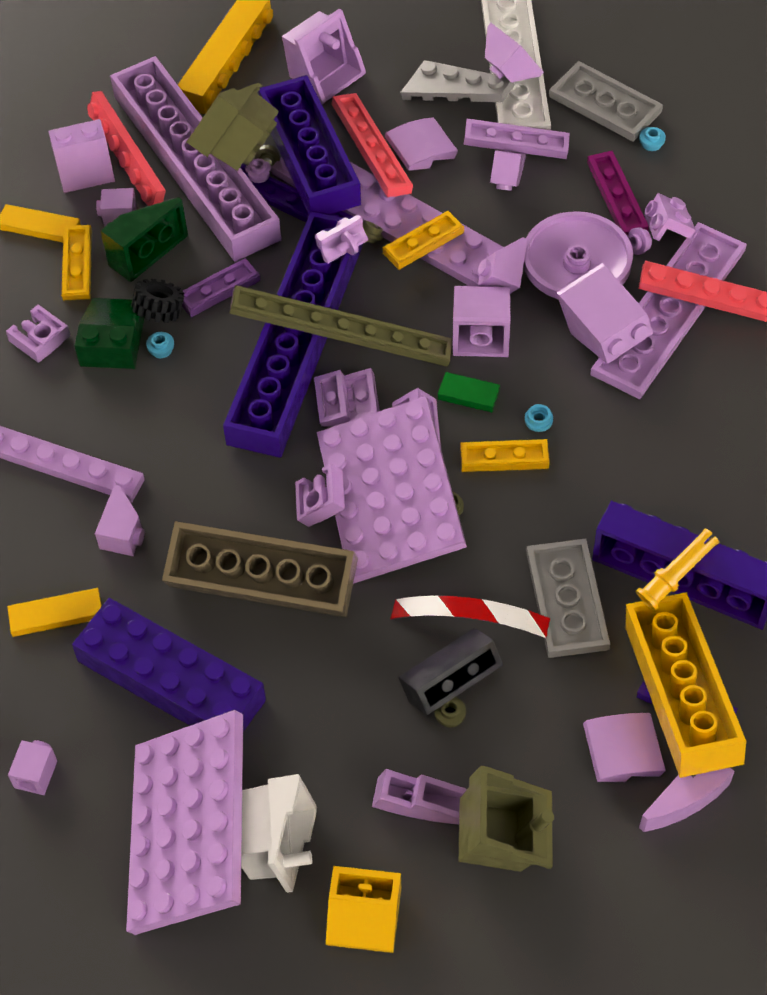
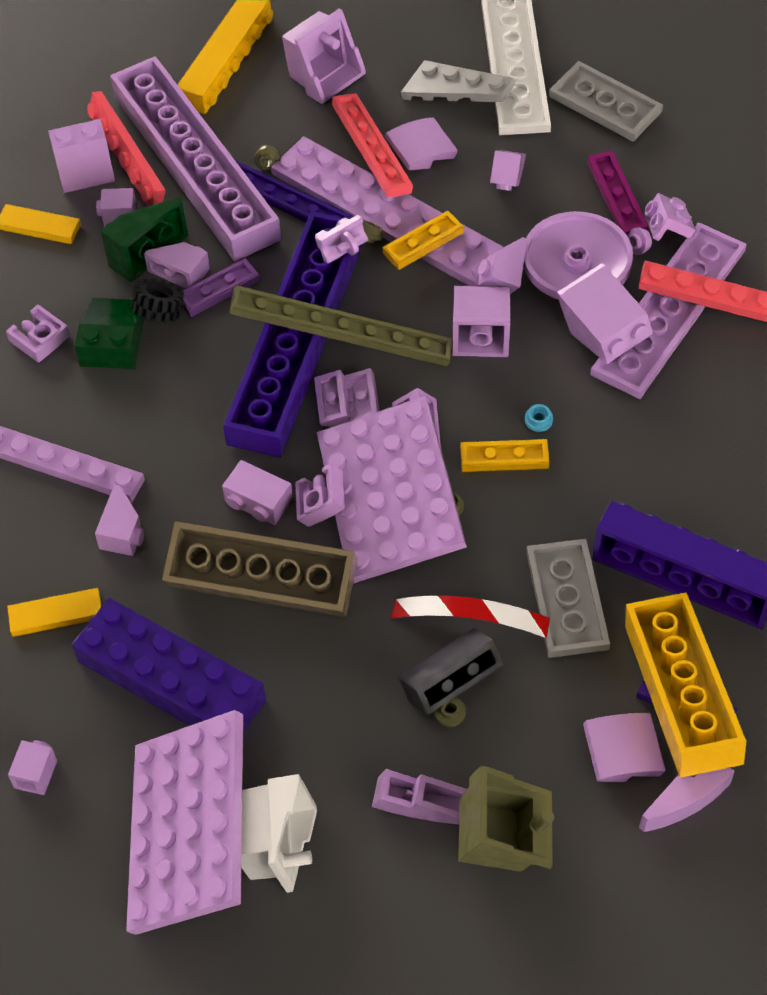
yellow tile [61,225,92,300] -> none
medium azure plate [146,332,175,358] -> none
olive piece [187,83,279,171] -> none
lavender plate [245,158,271,183] -> none
dark purple brick [258,75,361,215] -> none
yellow slope [326,866,402,953] -> none
green tile [438,372,500,413] -> none
lavender plate [464,118,570,159] -> none
lavender slope [485,23,544,83] -> none
yellow pin [635,528,719,611] -> none
medium azure plate [639,127,666,151] -> none
none -> lavender slope [144,242,210,289]
none -> lavender brick [222,460,293,525]

